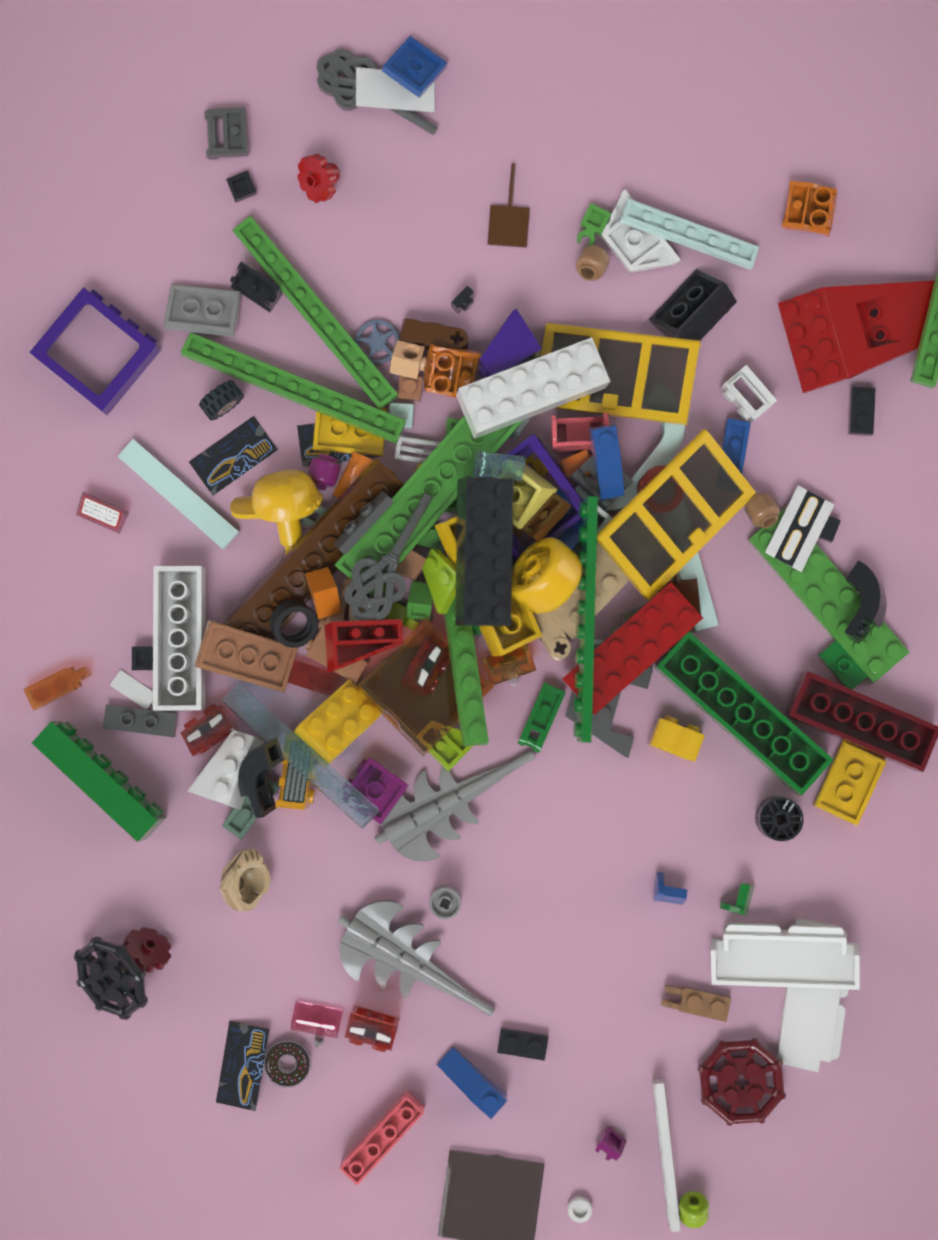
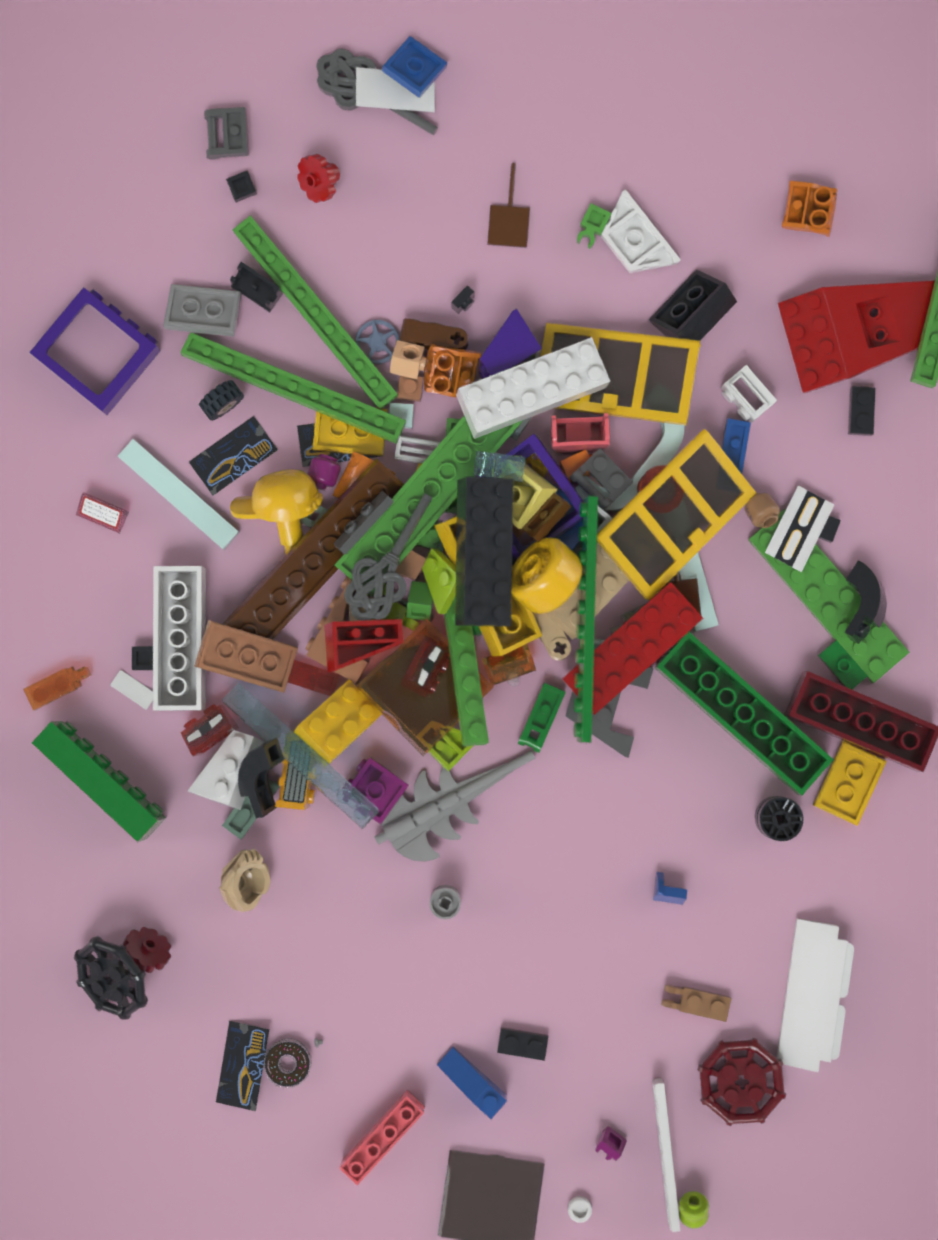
dark grey plate [103,705,178,737] -> none
black tyre [270,600,318,648] -> none
clear pink slope [291,1001,343,1038] -> none
orange slope [305,567,342,620] -> none
light grey animal [337,900,495,1017] -> none
clear red slope [345,1005,400,1052] -> none
medium nougat head [575,245,610,281] -> none
blue slope [588,424,625,500] -> none
light aqua tile [620,198,759,270] -> none
yellow brick [648,715,705,762] -> none
white slope [710,923,860,990] -> none
green tile [720,883,754,916] -> none

